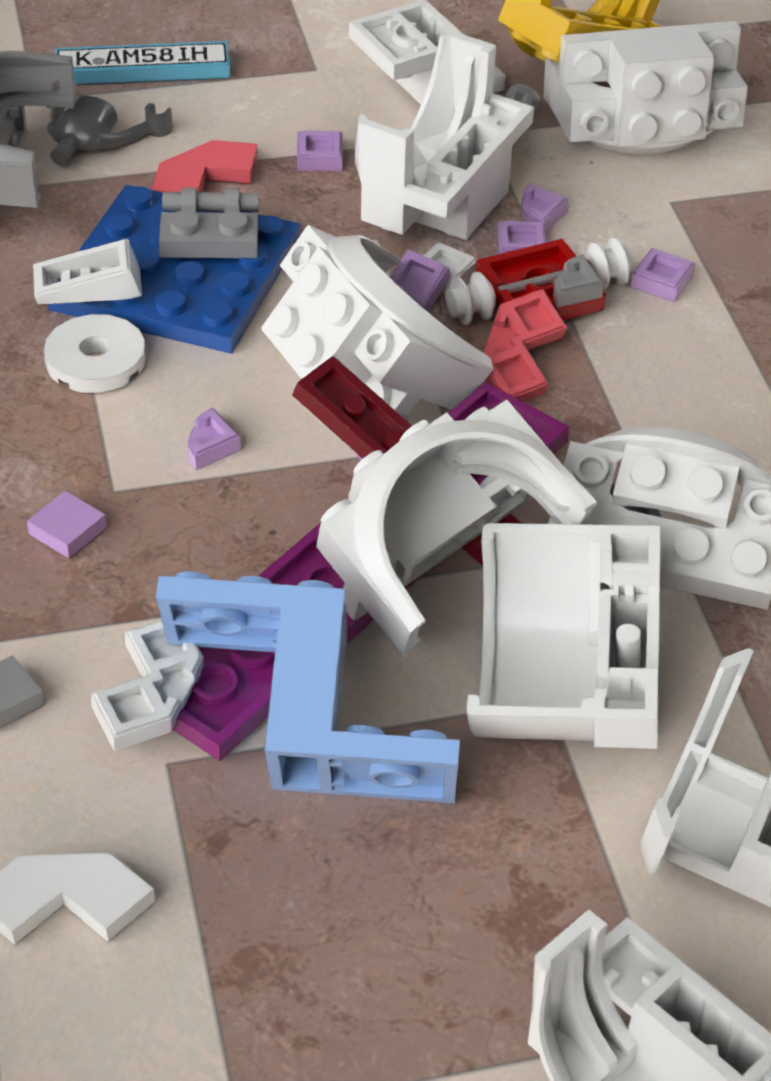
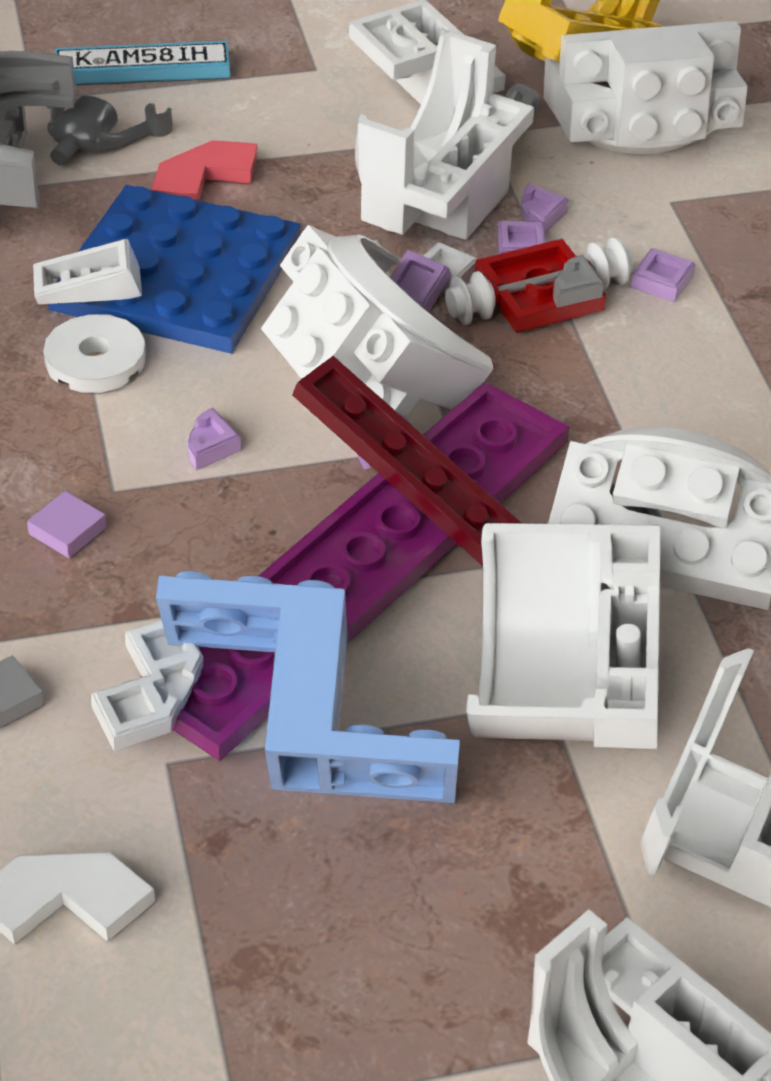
light grey plate [159,187,259,258] -> none
lavender tile [297,131,342,171] -> none
white piece [316,399,597,655] -> none
coral tile [483,289,567,402] -> none

